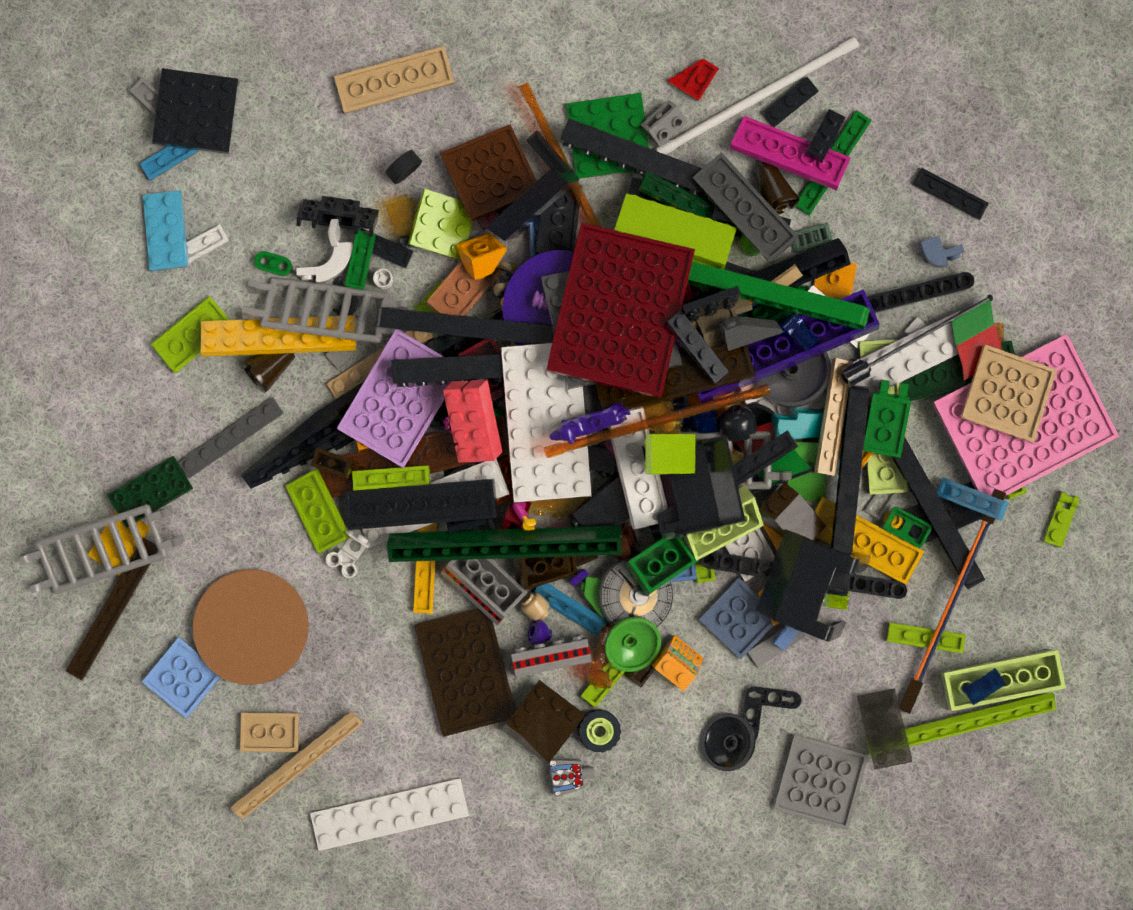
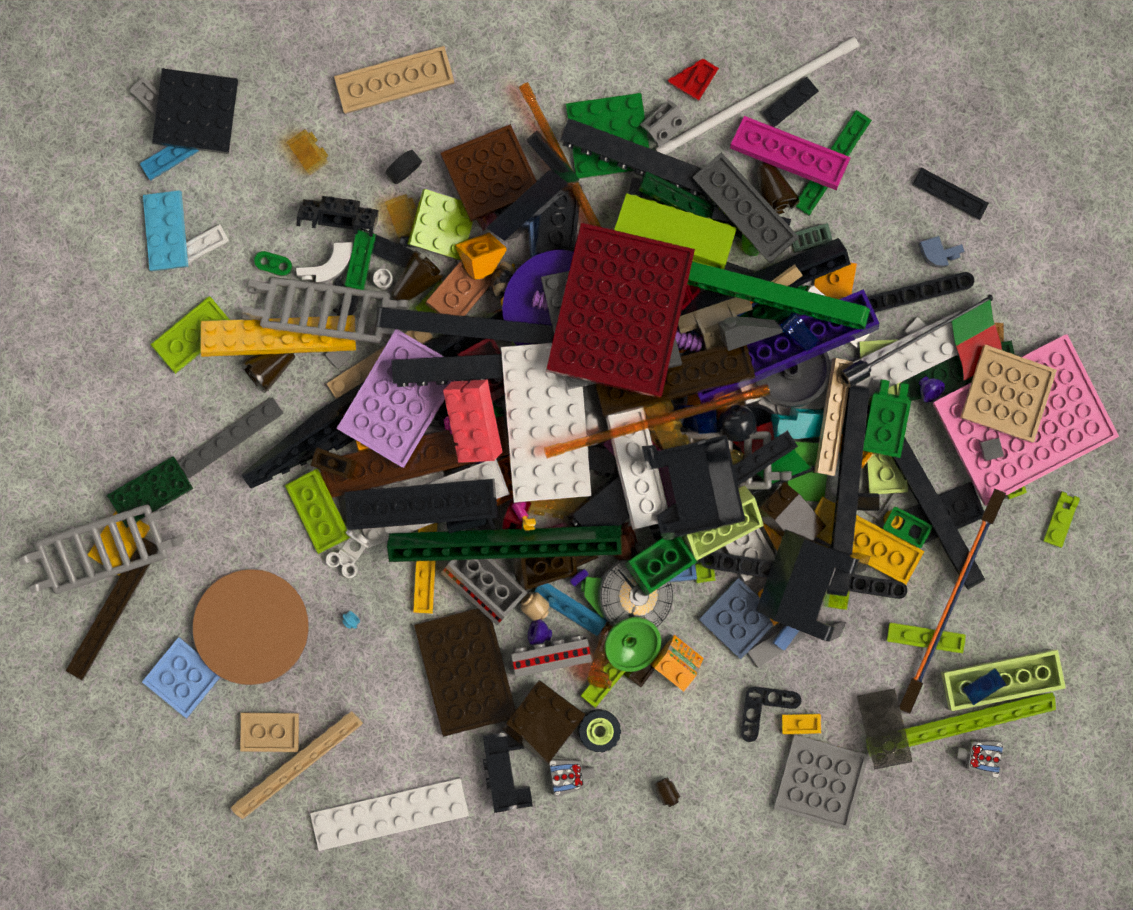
white tile [328,219,341,246] -> none
lime plate [352,465,431,491] -> none
dark purple animal [549,402,631,445] -> none
lime tile [644,434,695,475] -> none
black plate [665,310,729,385] -> none
black plate [681,286,741,323] -> none
black dish [701,713,756,772] -> none
black plate [805,109,846,163] -> none
dark azure plate [937,477,1009,521] -> none
none -> clear yellow brick [287,129,329,175]
none -> medium azure plate [342,611,360,629]
none -> dark brown cone [392,251,444,302]
none -> black bracket [483,732,533,813]
none -> dark brown brick [654,777,681,807]
none -> yellow plate [781,714,821,734]
none -> black slope [857,493,880,511]
none -> dark purple brick [919,377,945,402]
none -> torso [956,740,1004,778]
none -> dark grey tile [979,438,1004,461]

